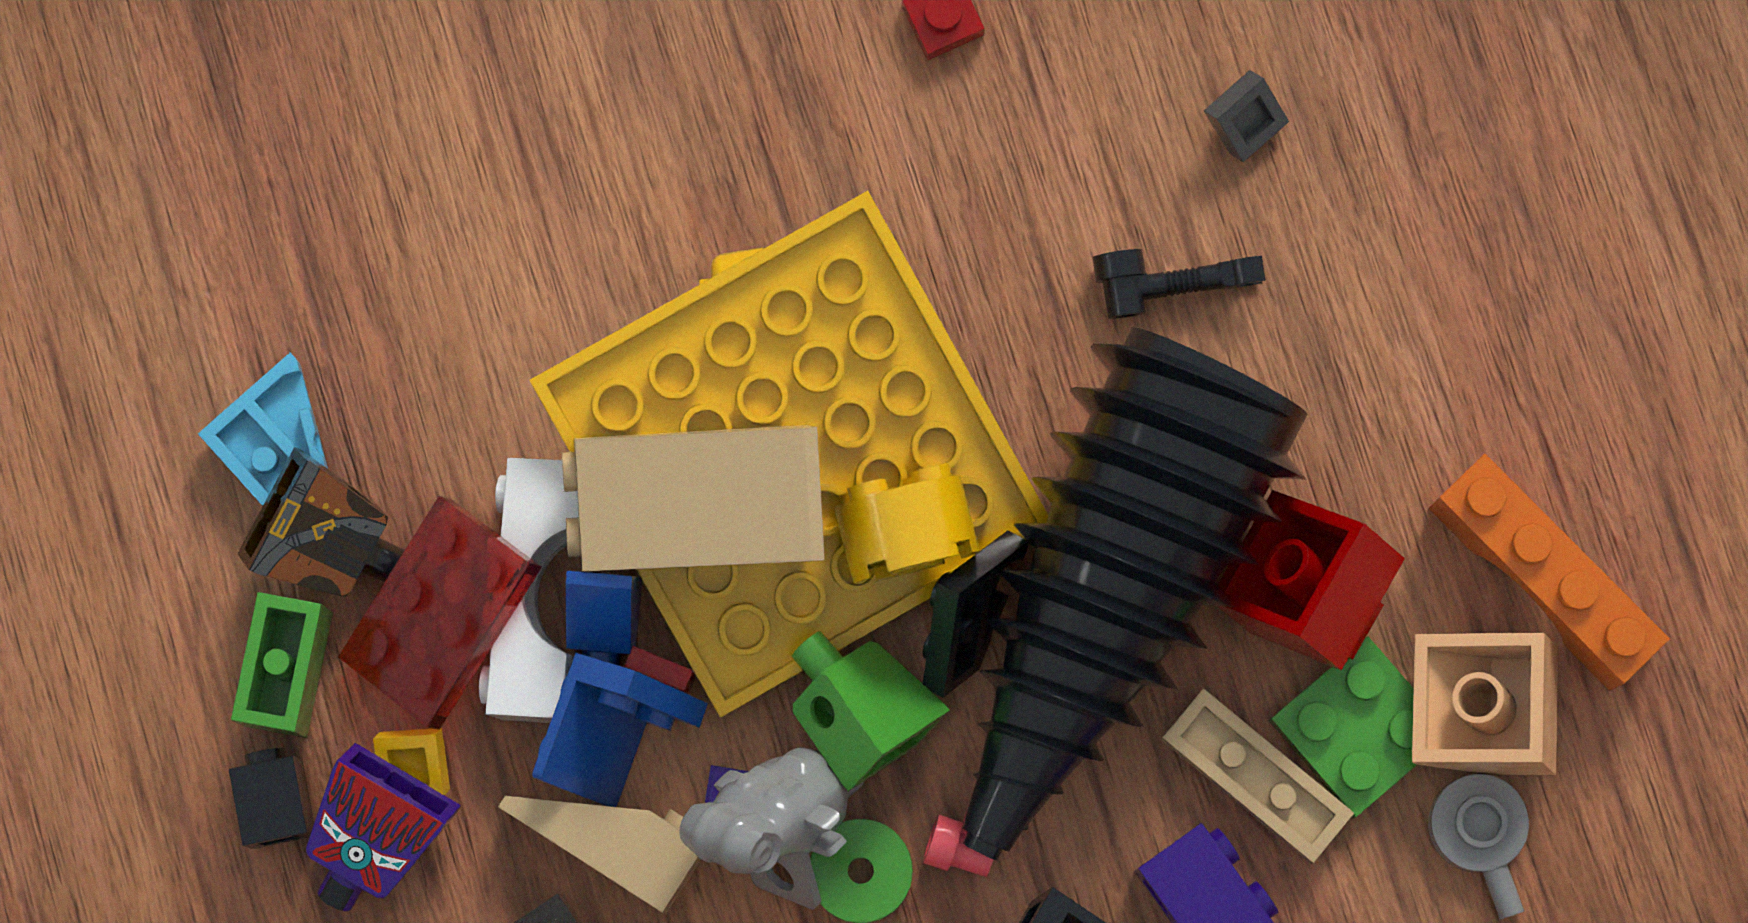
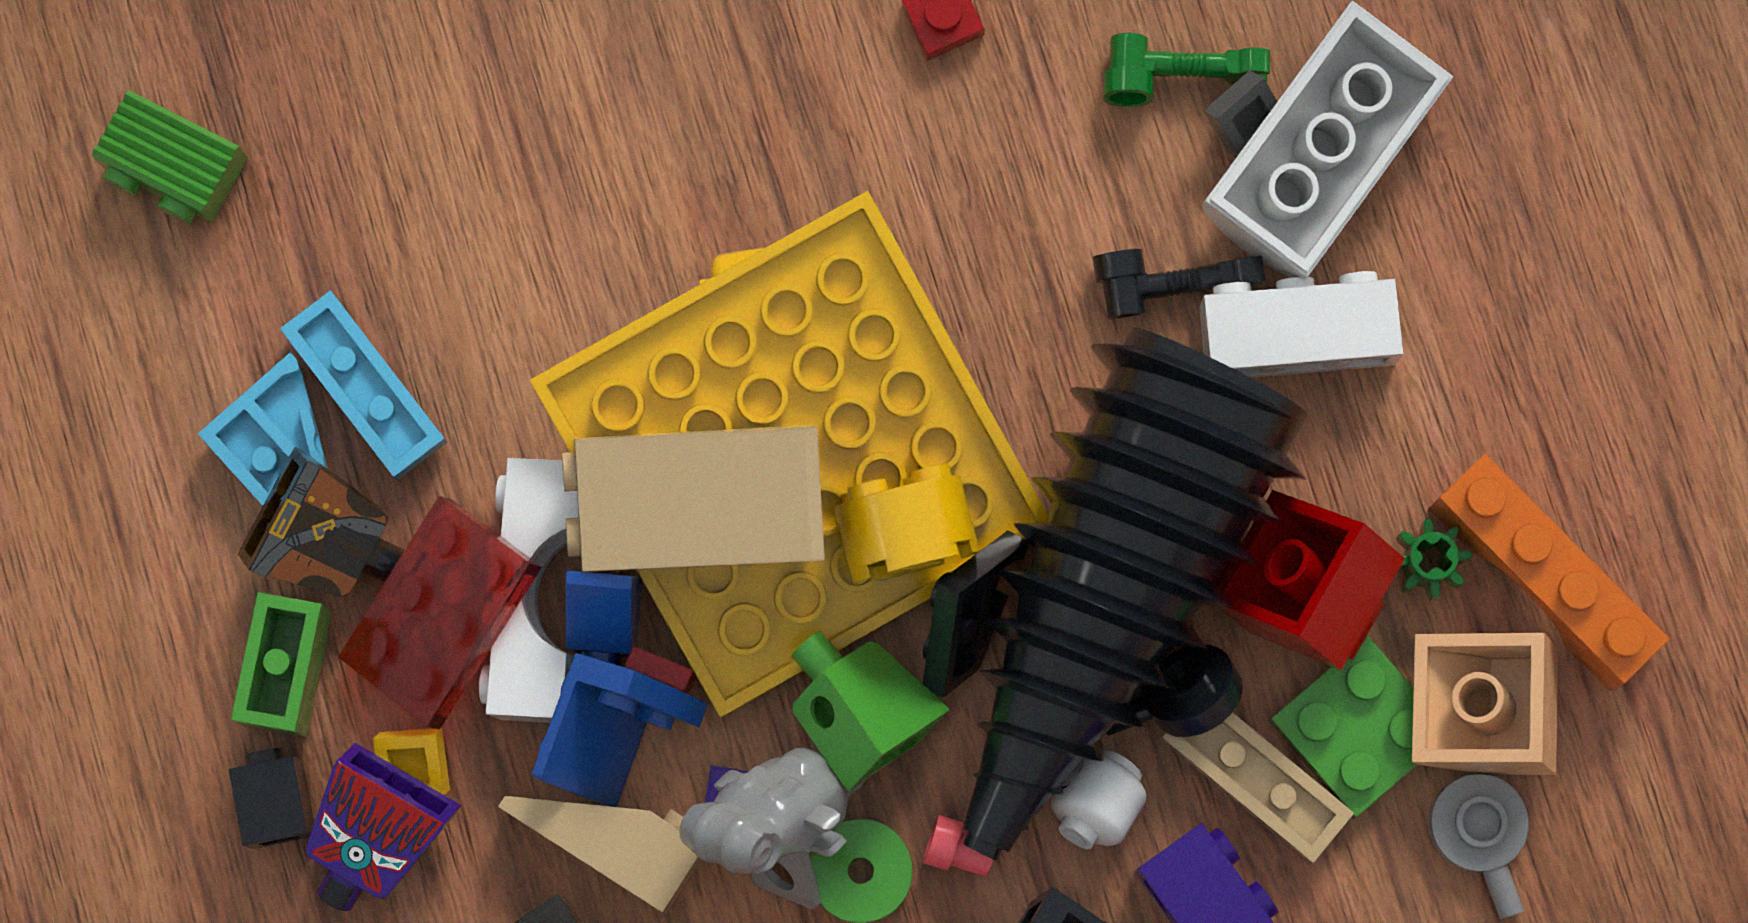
none -> bright green brick [92,90,248,224]
none -> medium azure plate [280,290,448,481]
none -> white head [1050,749,1147,849]
none -> green brick [1103,33,1270,107]
none -> black piece [1106,644,1243,737]
none -> white brick [1199,271,1403,378]
none -> white brick [1202,0,1454,279]
none -> green gear [1396,518,1472,601]

